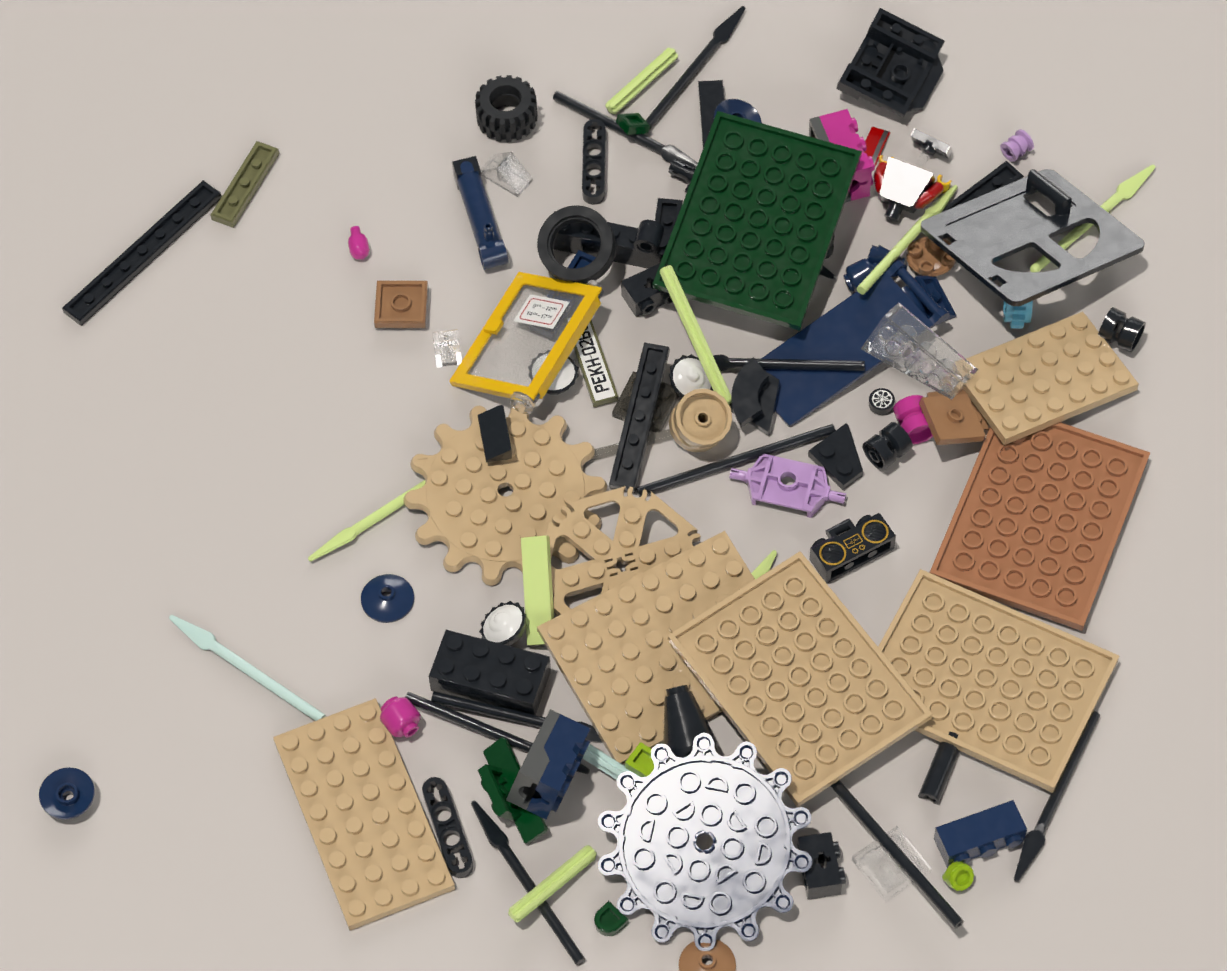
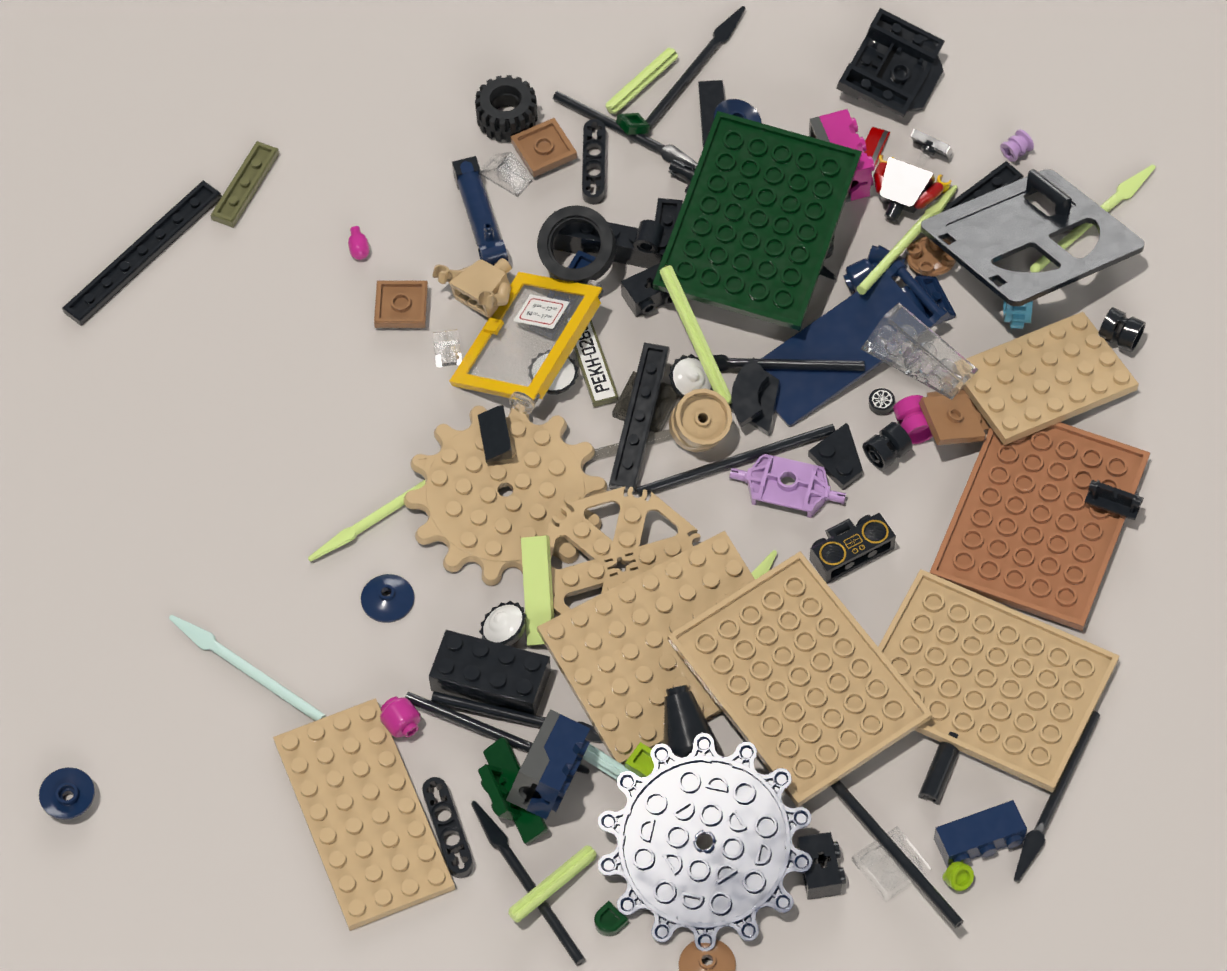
none -> tan torso [432,258,512,318]
none -> medium nougat plate [511,118,577,178]
none -> black hinge [1084,480,1144,520]

